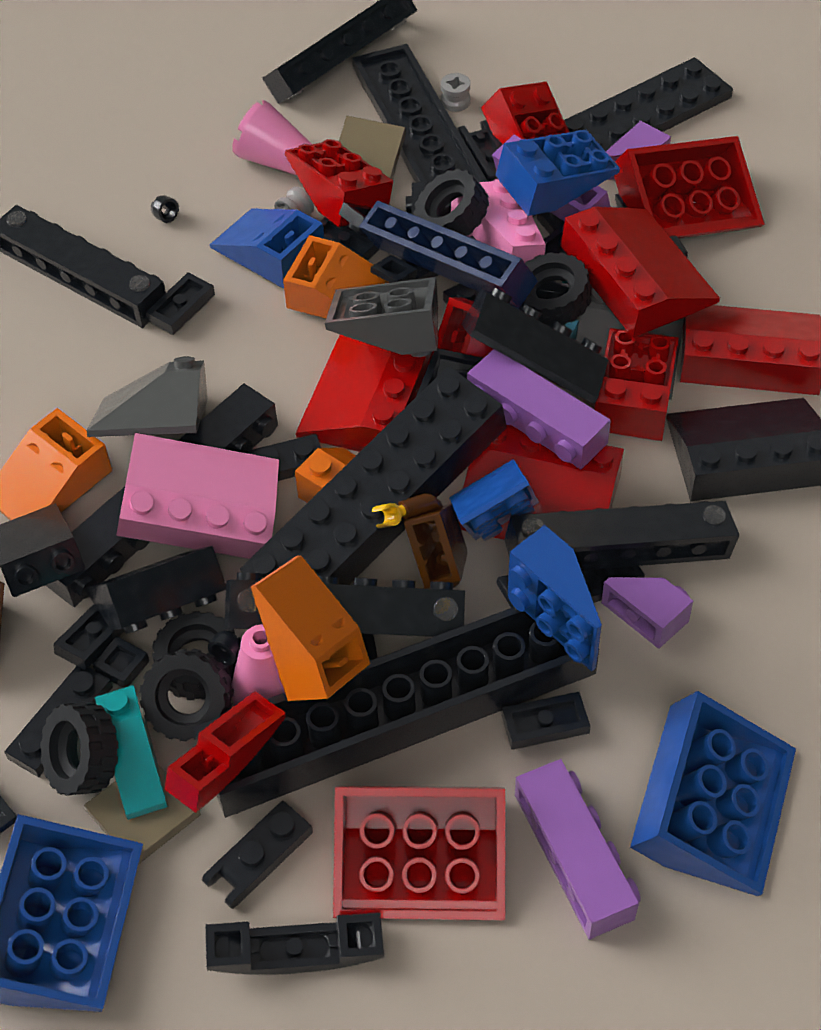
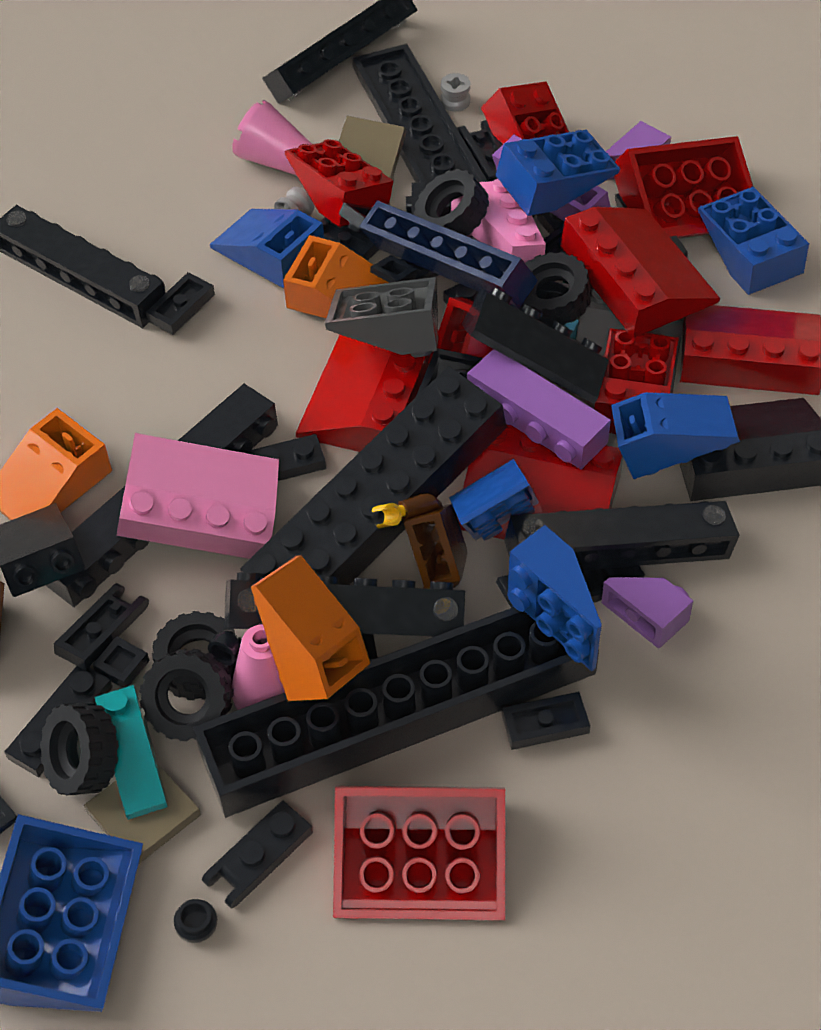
dark grey slope [86,356,208,437] -> none
black slope [86,546,226,634] -> none
black hinge [151,195,179,223] -> none
red slope [165,691,286,813] -> none
black slope [205,913,384,975] -> none
orange slope [295,447,356,503] -> none
medium lavender brick [515,759,641,940] -> none
black plate [564,57,733,151] -> none
blue slope [630,691,796,896] -> none
none -> black plate [174,899,217,943]
none -> blue slope [611,392,740,479]
none -> blue slope [698,187,809,295]

